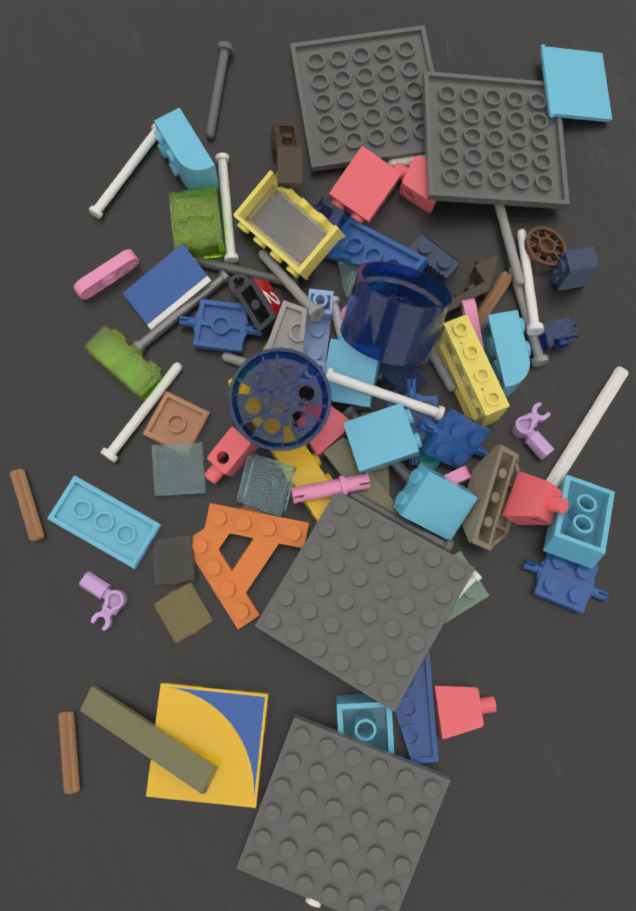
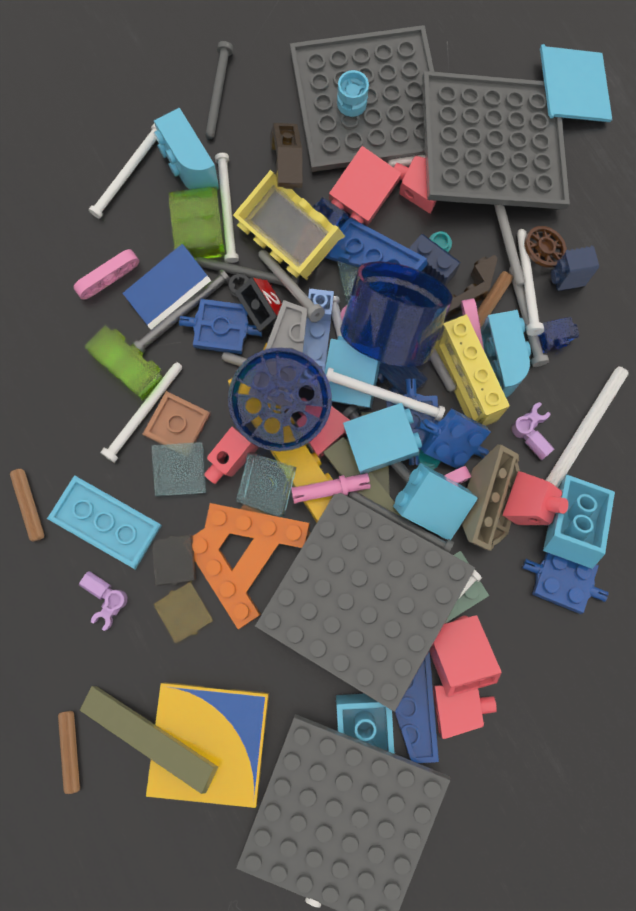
none -> medium azure wheel [337,70,369,117]
none -> teal plate [429,231,452,252]
none -> coral brick [429,615,502,697]

